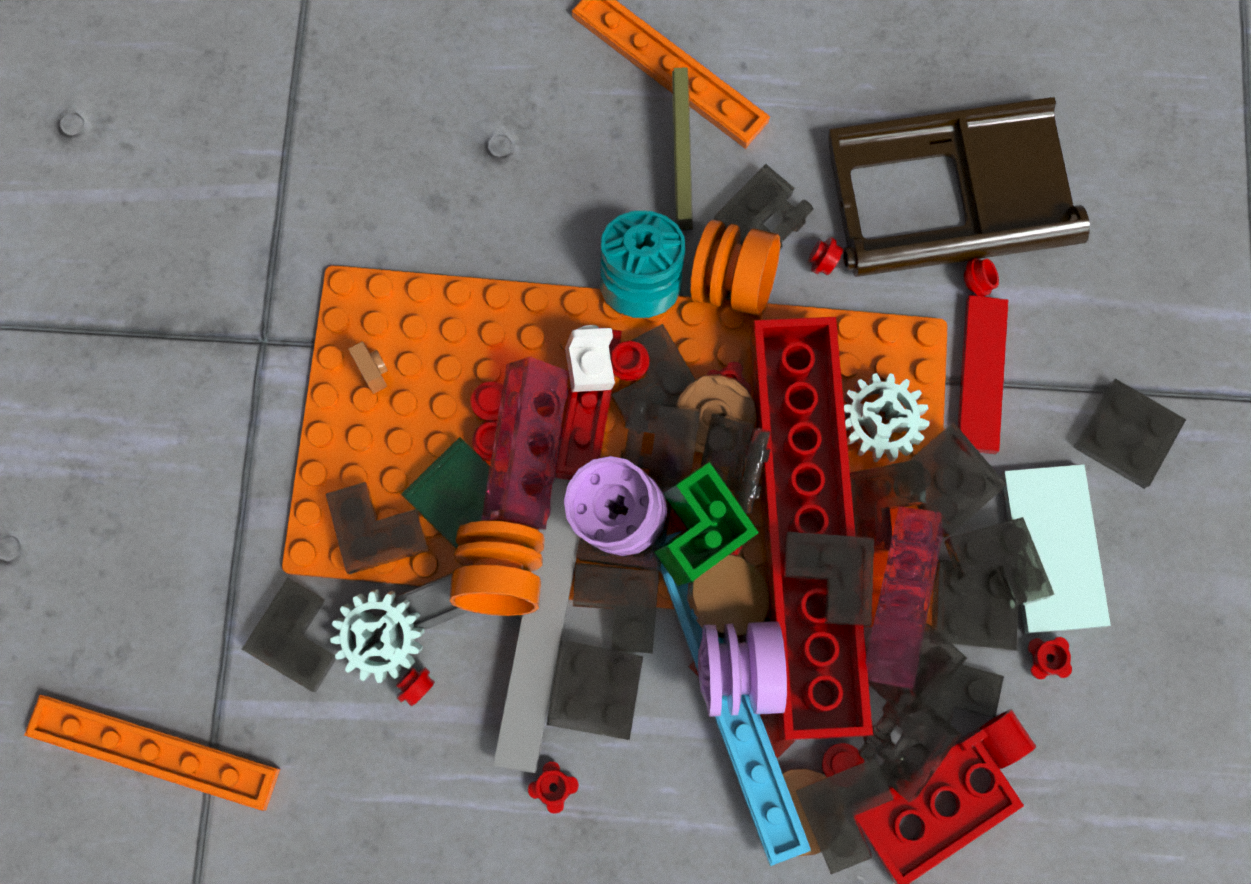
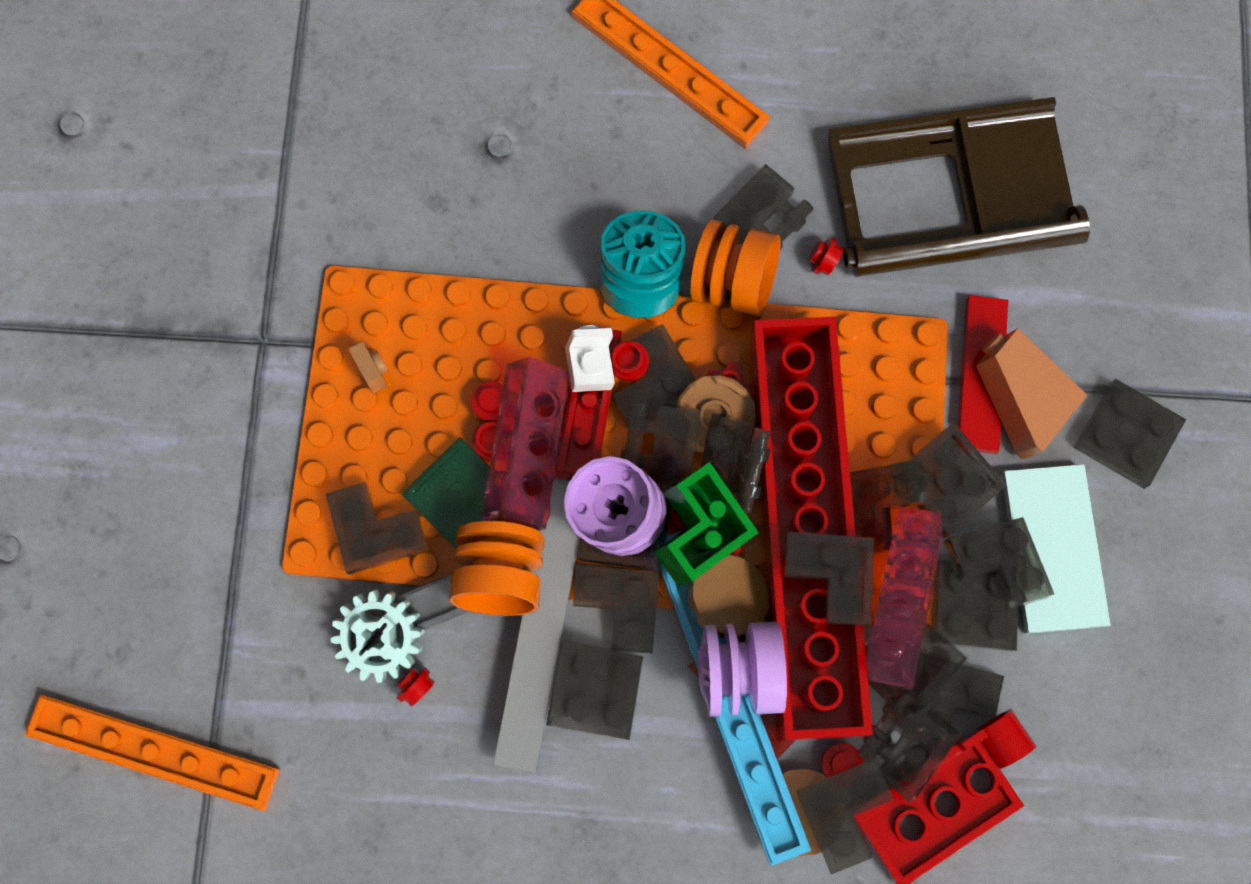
clear smoke plate [242,577,336,693] -> none
red plate [528,762,579,814] -> none
olive tile [672,67,693,230] -> none
light aqua gear [844,373,929,462] -> none
red plate [964,258,999,297] -> none
red plate [1027,637,1072,680] -> none
none -> nougat slope [976,328,1087,459]

